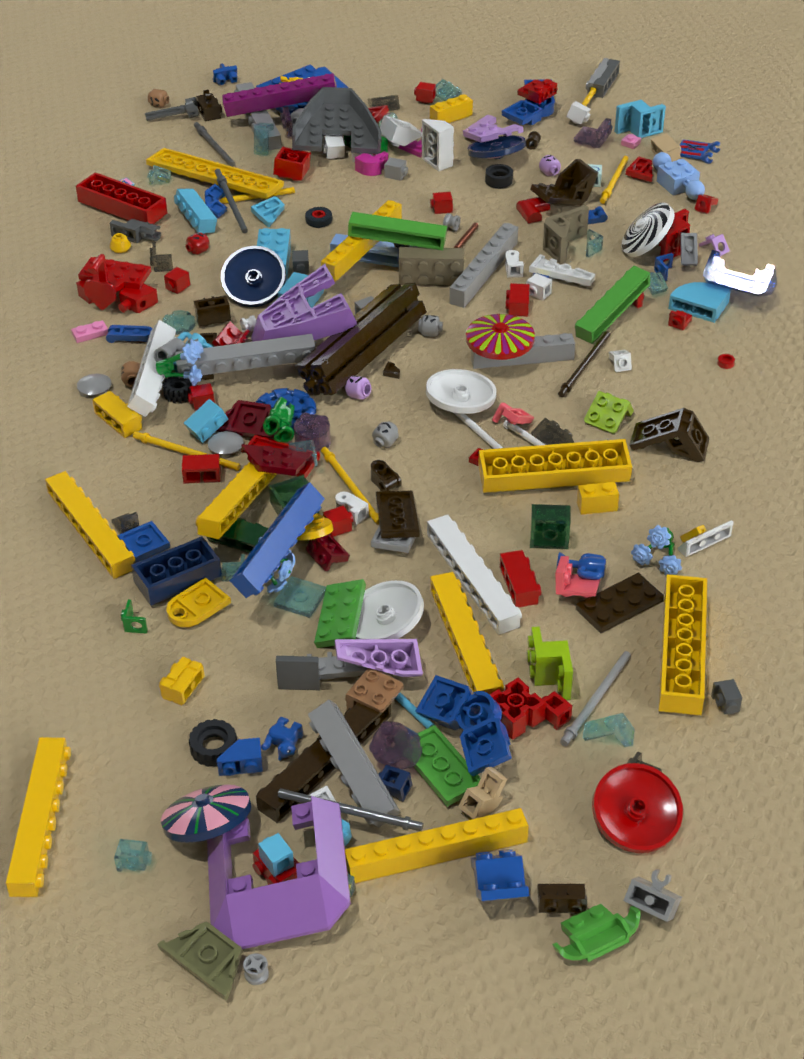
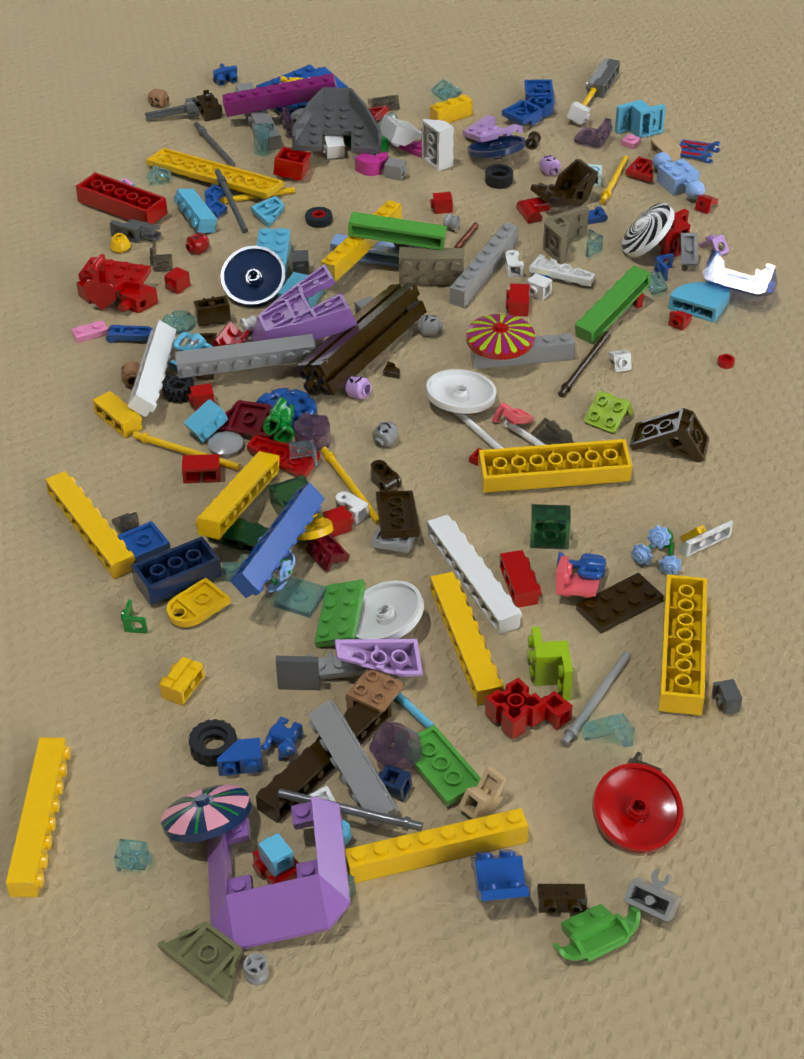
light grey dish [77,373,111,397] -> none
light grey pin [154,338,185,362] -> none
light blue plant [156,339,204,386] -> none
dark red wing [241,444,312,476] -> none
red brick [414,82,436,103] -> none
blue plate [415,675,512,776] -> none
red plate [517,79,558,104] -> none
yellow brick [577,482,619,515] -> none

